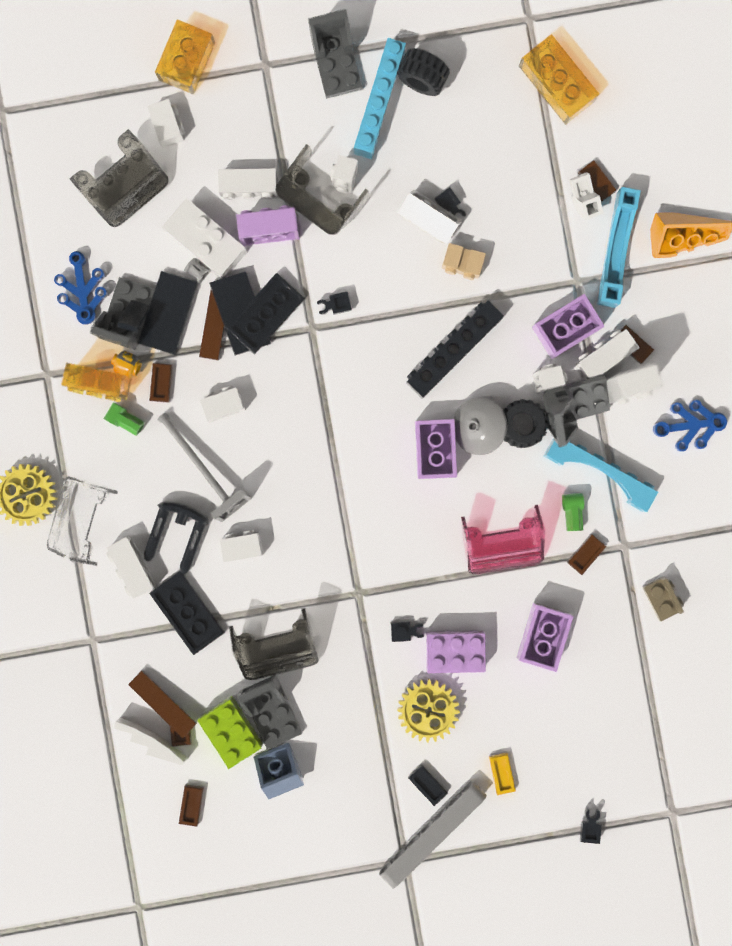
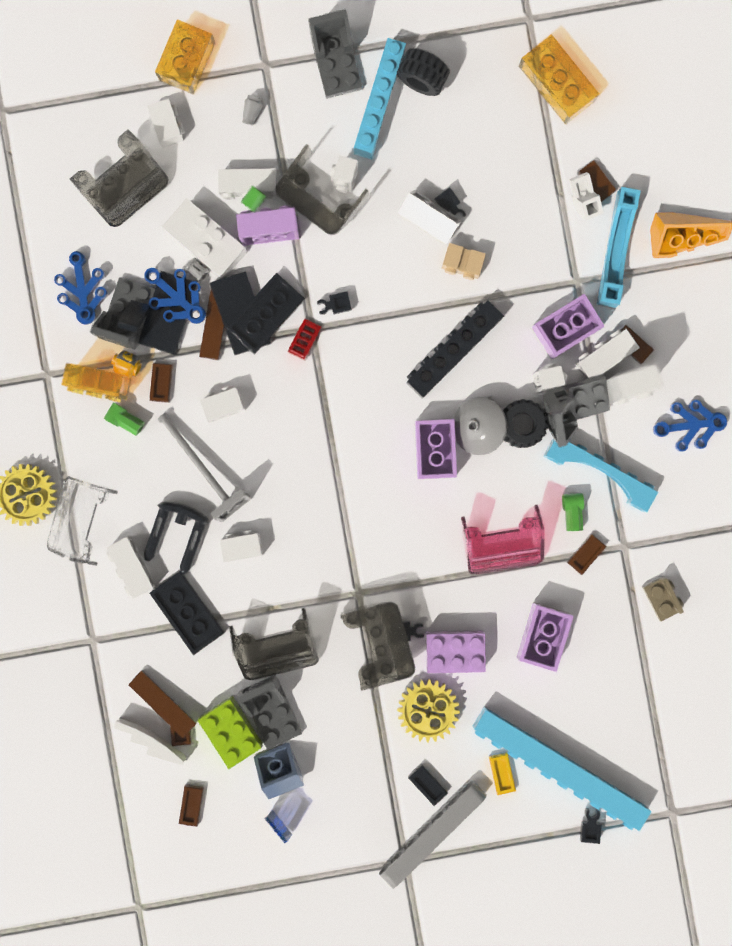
none -> blue plant [144,268,206,324]
none -> bright green piece [241,185,266,212]
none -> light grey cone [242,95,263,126]
none -> clear blue piece [264,810,293,844]
none -> red slope [287,318,322,361]
none -> clear smoke windscreen [340,601,415,691]
none -> medium azure brick [472,706,652,831]

